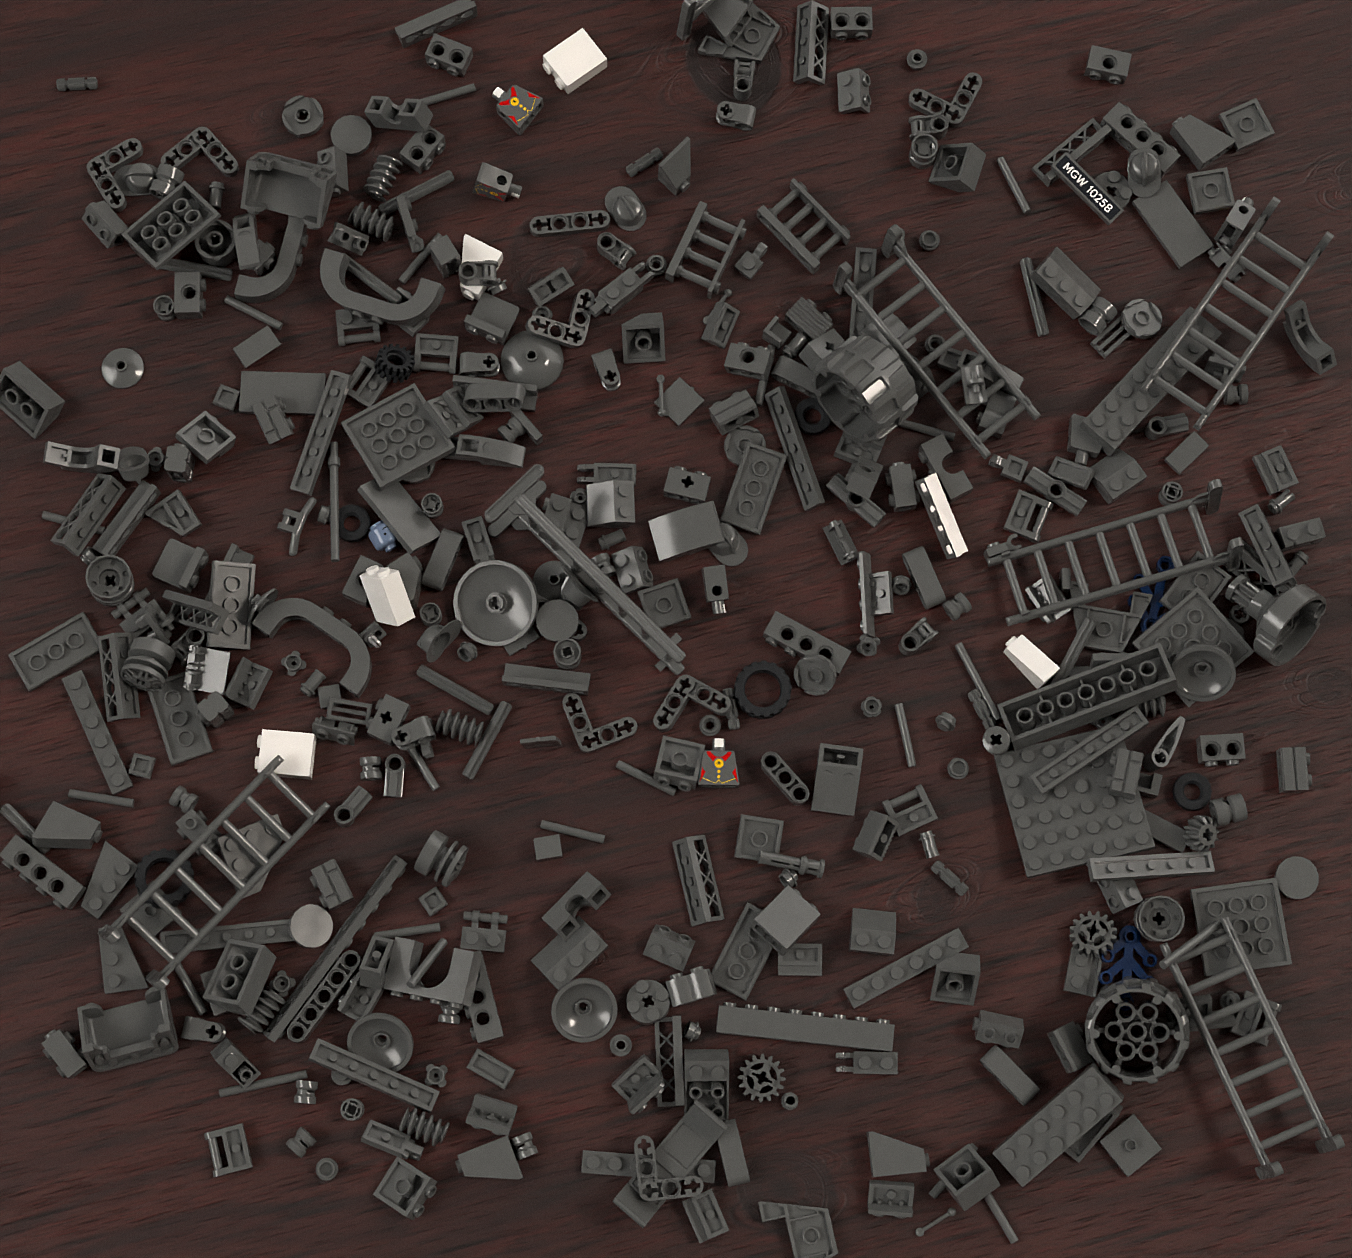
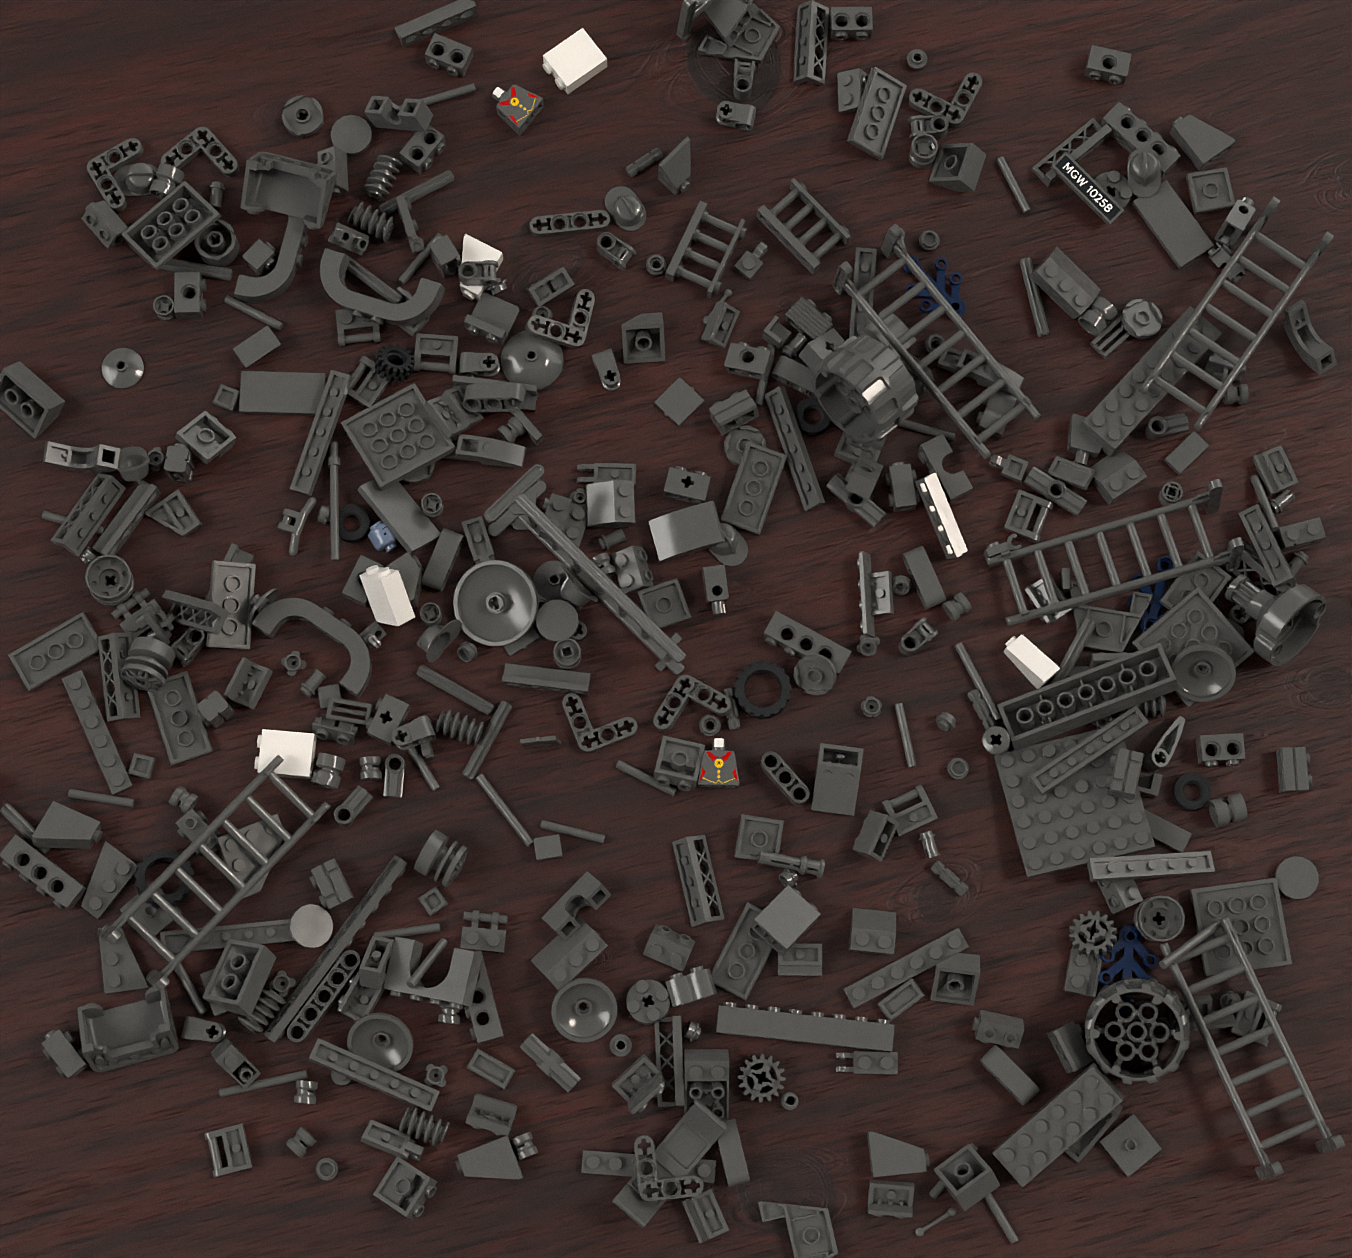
dark grey axle [56,77,98,91] -> none
dark grey bracket [152,539,209,593] -> none
hinge [183,645,231,695] -> none
dark grey slope [232,213,261,270] -> none
dark grey brick [251,395,295,445] -> none
dark grey wheel [340,1098,365,1121] -> none
dark grey torso [472,162,522,202] -> none
dark grey hinge [590,262,655,318] -> none
dark grey hinge [656,375,666,417] -> none
dark grey hinge [822,519,859,566] -> none
dark grey hips [960,365,987,406] -> none
dark grey gear [1182,815,1220,852] -> none
dark grey plate [1218,98,1275,152] -> none
none -> dark grey wheel [311,753,346,790]
none -> dark grey bar [475,774,534,847]
none -> dark grey piece [520,1033,581,1093]
none -> dark grey tile [847,67,907,160]
none -> dark grey tile [876,978,925,1022]
none -> dark blue plant [903,256,965,317]
none -> dark grey bar [1250,475,1279,532]

